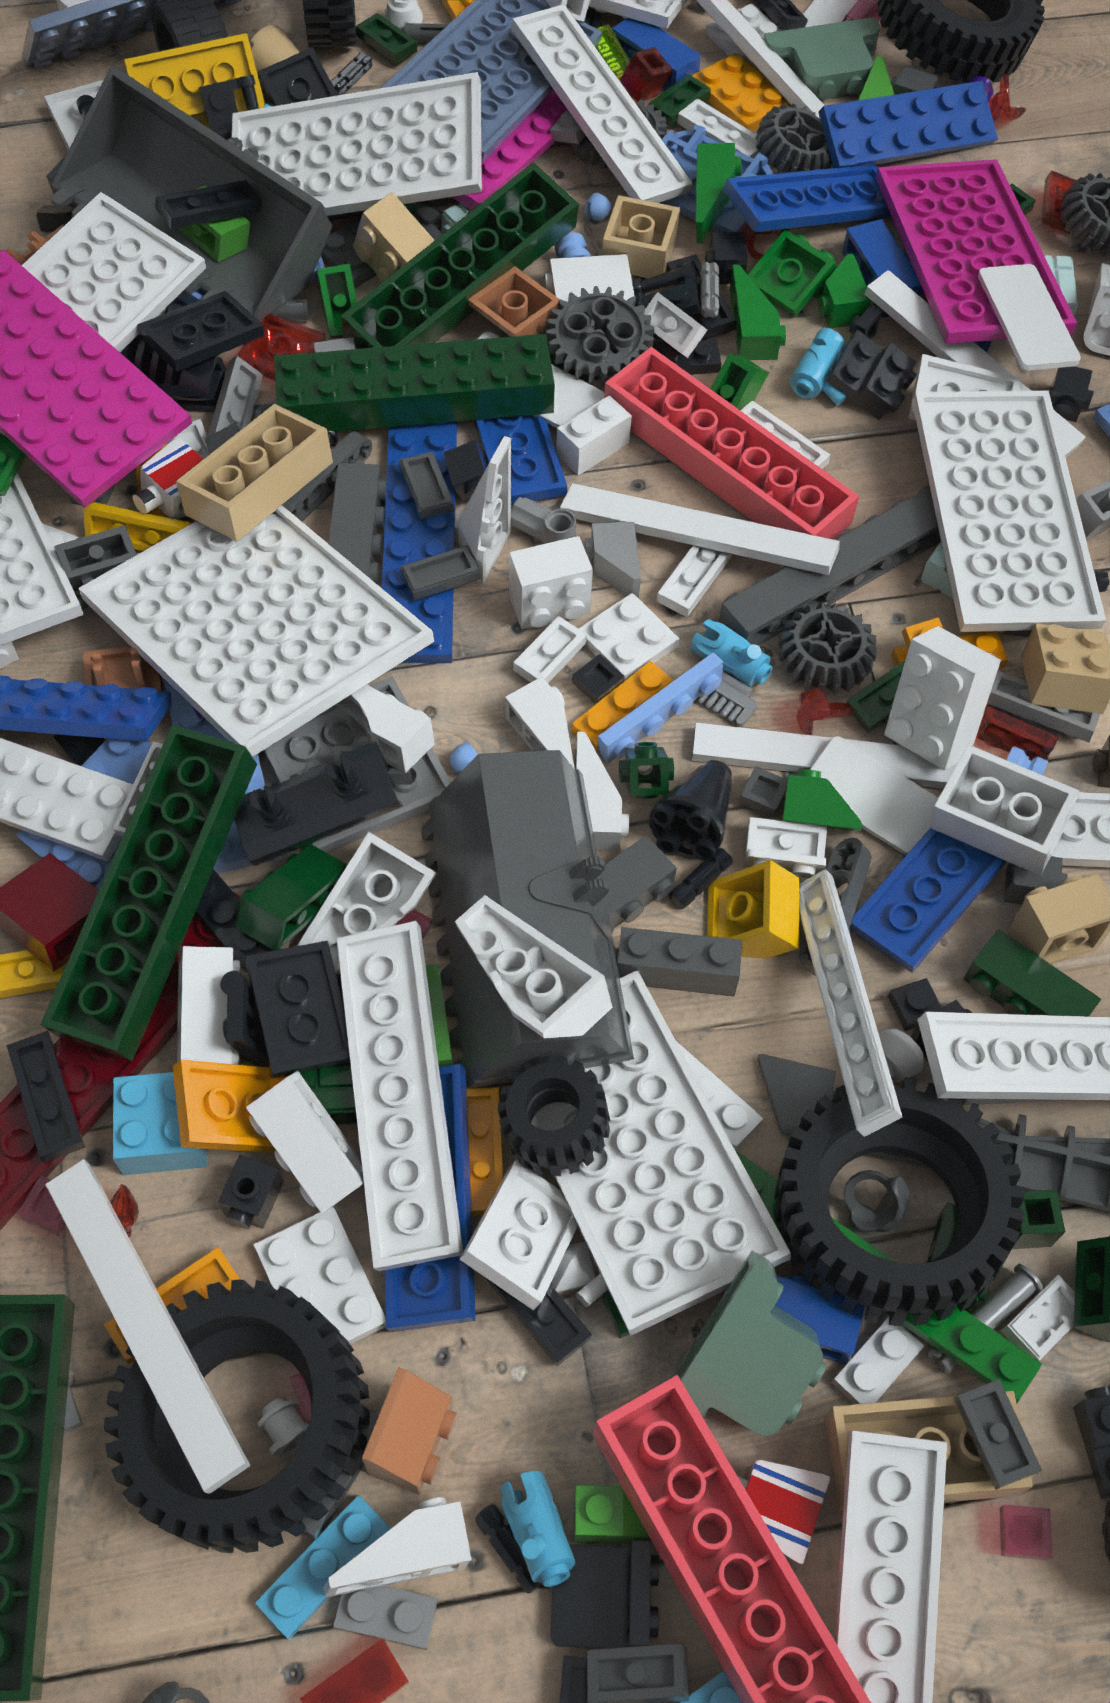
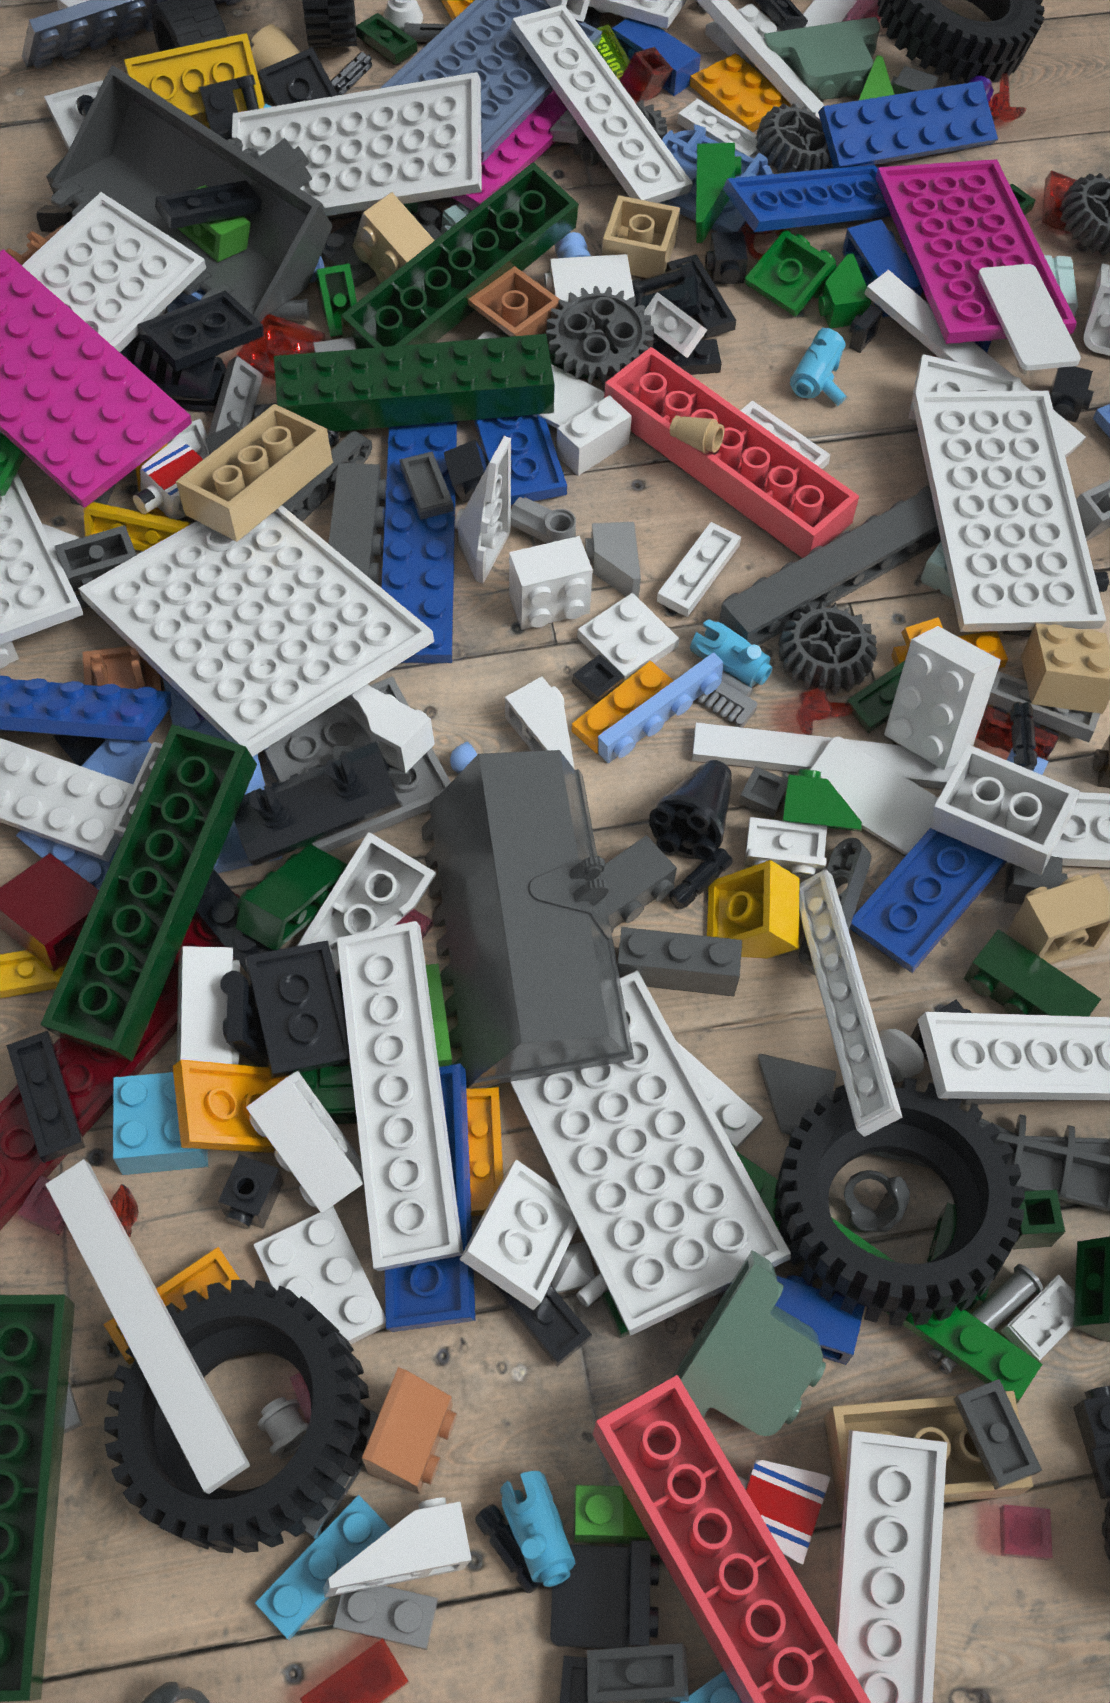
dark grey tile [400,545,481,601] -> none
white wedge [455,895,612,1038] -> none
black tyre [498,1056,610,1176] -> none
white plate [513,616,587,683] -> none
white tile [560,483,840,575] -> none
white slope [575,732,629,851] -> none
light blue hinge [584,193,612,222] -> none
dark green brick [619,742,674,799] -> none
dark green plate [649,74,711,127] -> none
light grey axle [701,262,719,318] -> none
green slope [710,353,770,410] -> none
green slope [729,265,786,360] -> none
black plate [826,330,917,420] -> none
white plate [831,1317,924,1404] -> none
black plate [888,978,942,1031] -> none
none -> dark grey brick [256,138,312,188]
none -> tan cone [670,415,724,454]
none -> black axle [1010,702,1037,771]

